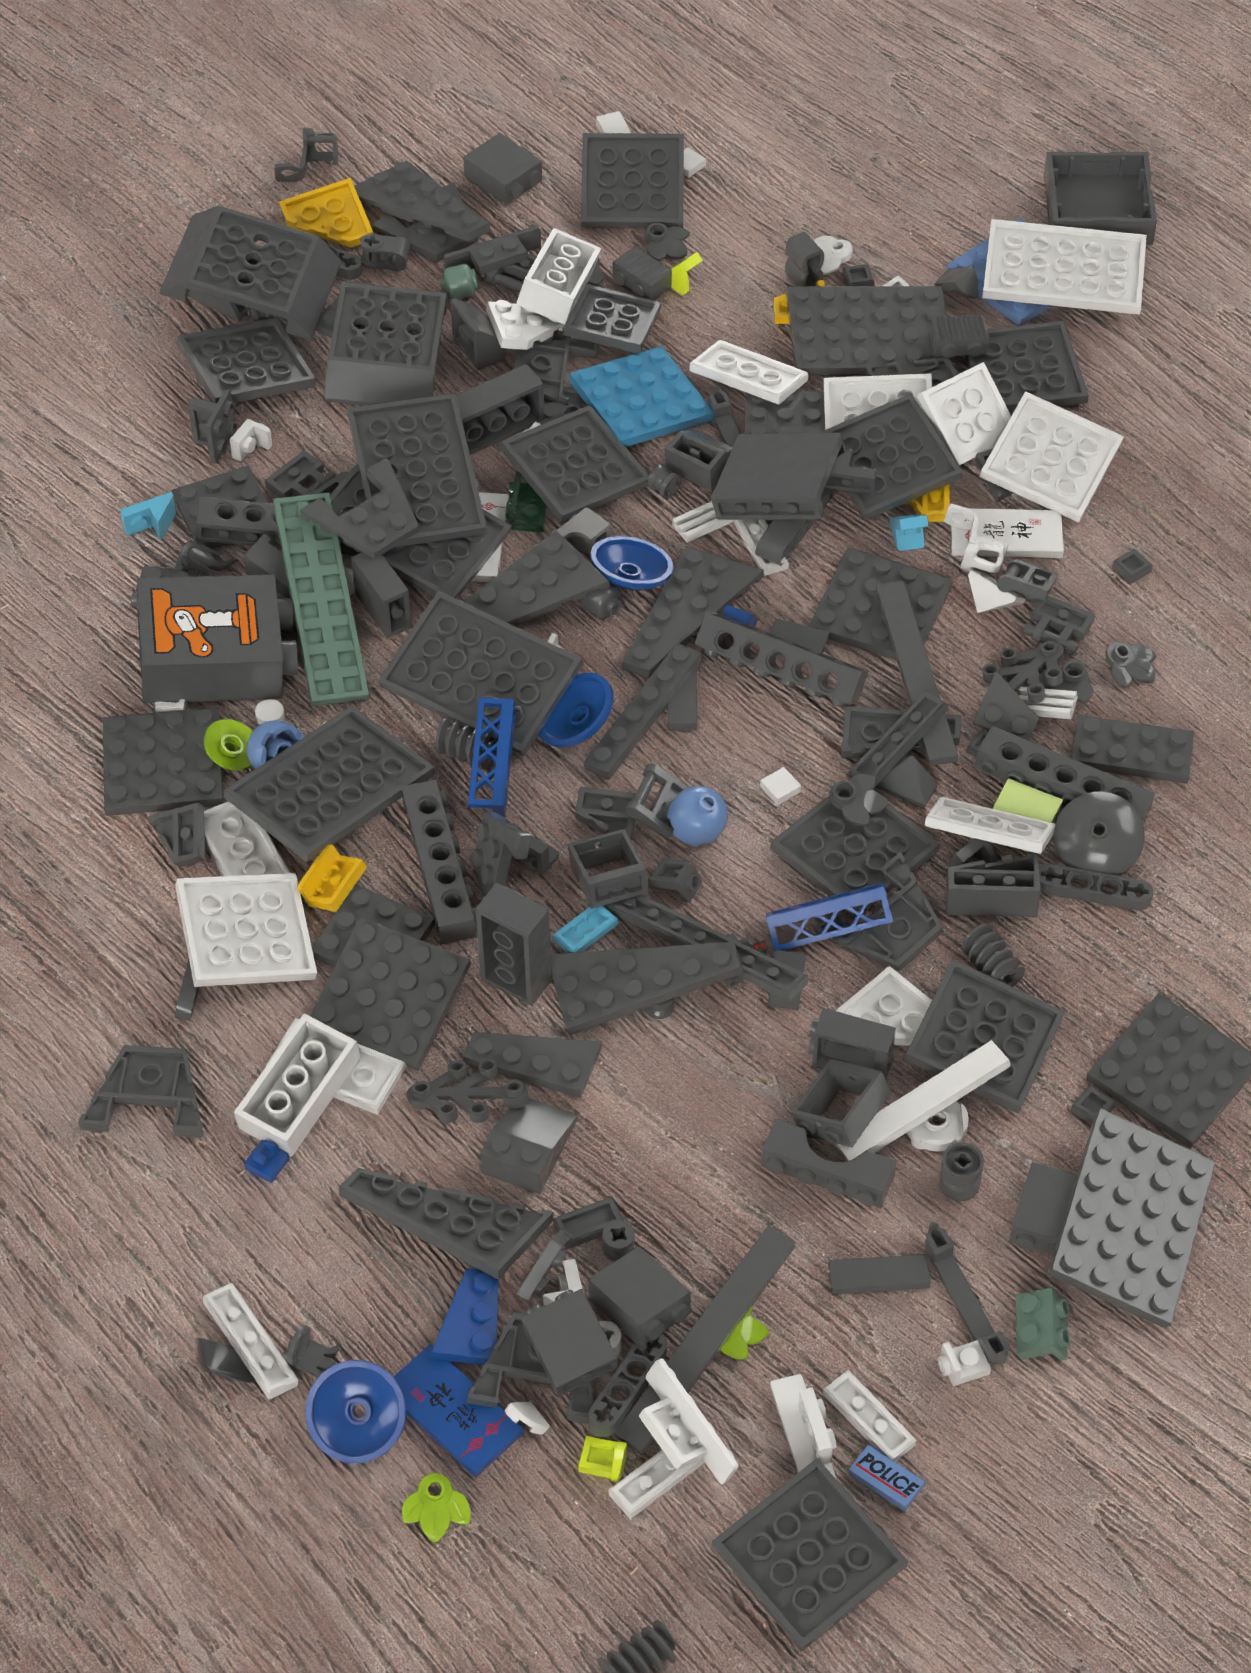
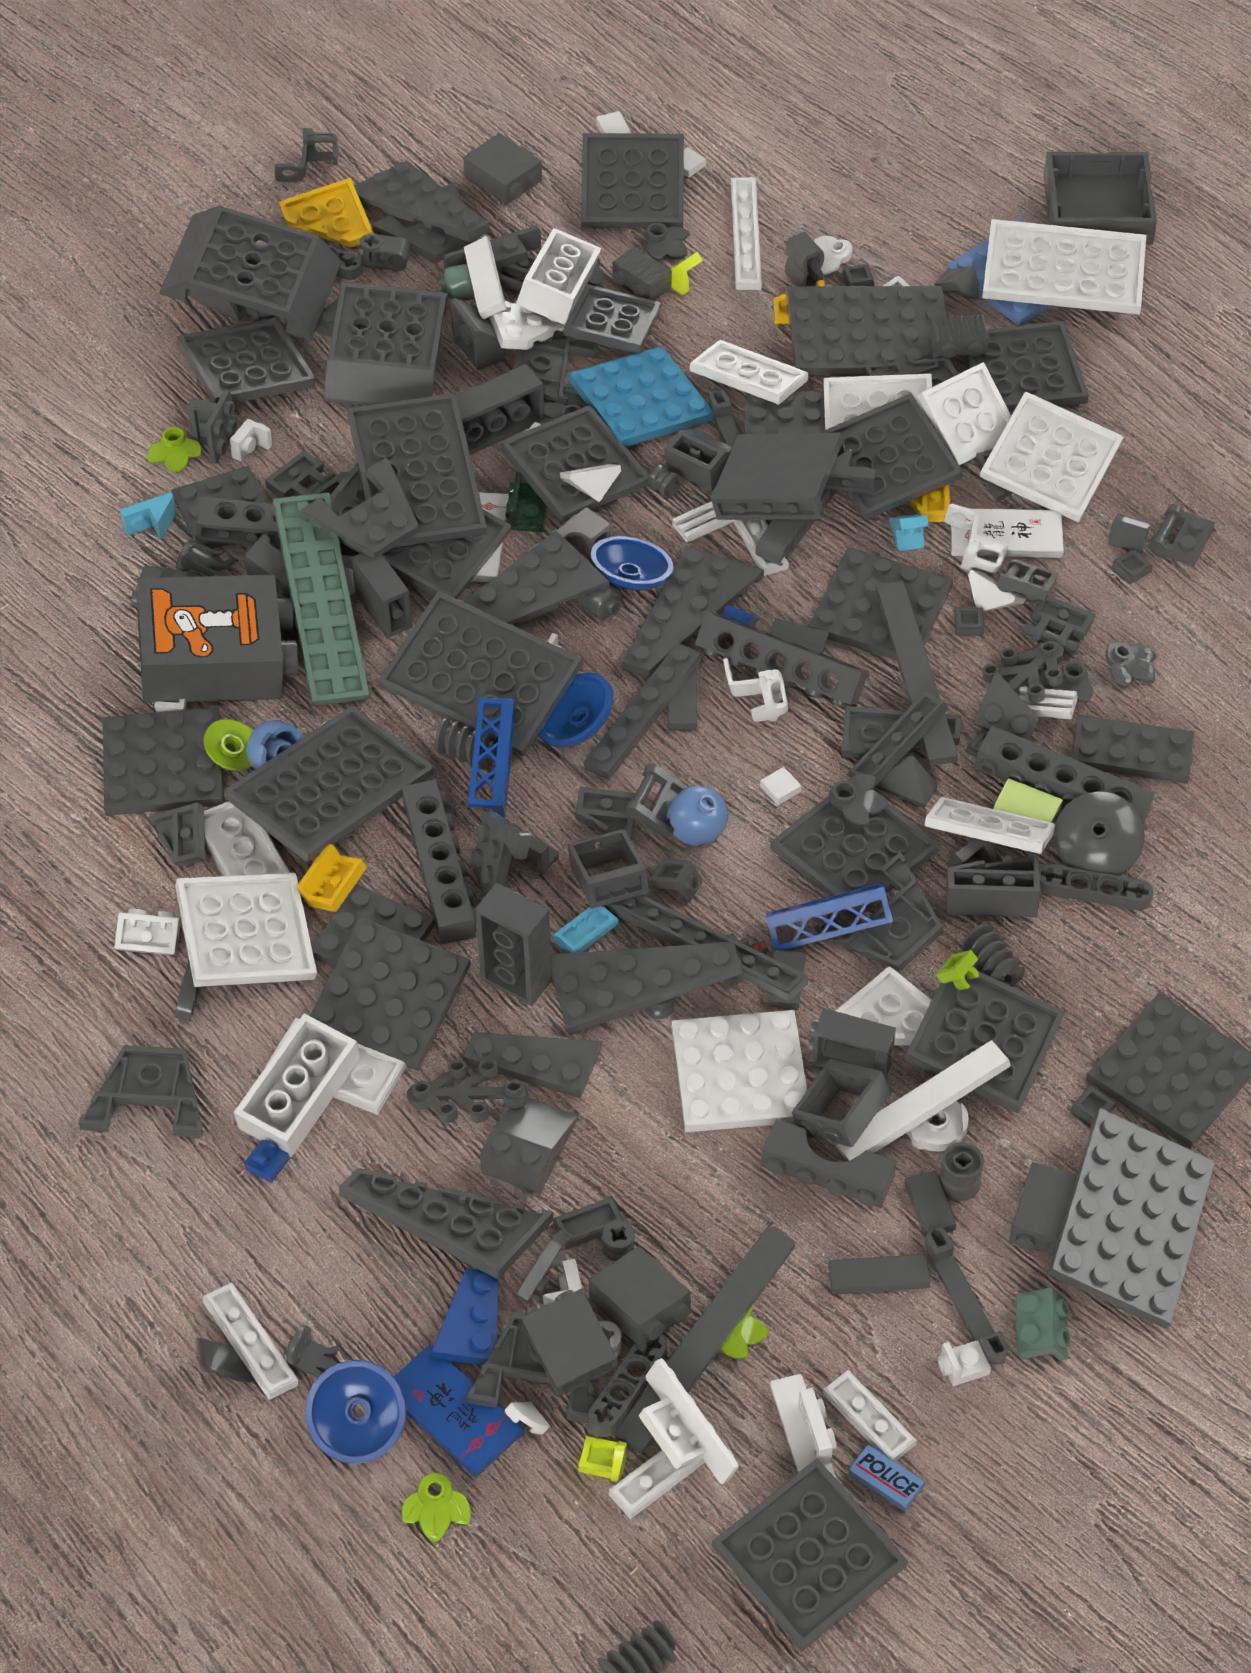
white tile [255,699,285,725] -> none
none -> white bracket [114,909,183,956]
none -> lime plate [147,427,202,473]
none -> white tile [463,236,506,319]
none -> white slope [560,464,621,502]
none -> white plate [671,1010,807,1133]
none -> white piece [723,658,788,722]
none -> white tile [731,177,762,290]
none -> dark grey tile [904,1170,957,1238]
none -> lime tile [936,950,979,990]
none -> dark grey tile [954,607,984,636]
none -> dark grey tile [1108,513,1150,553]
none -> dark grey plate [1148,504,1215,567]

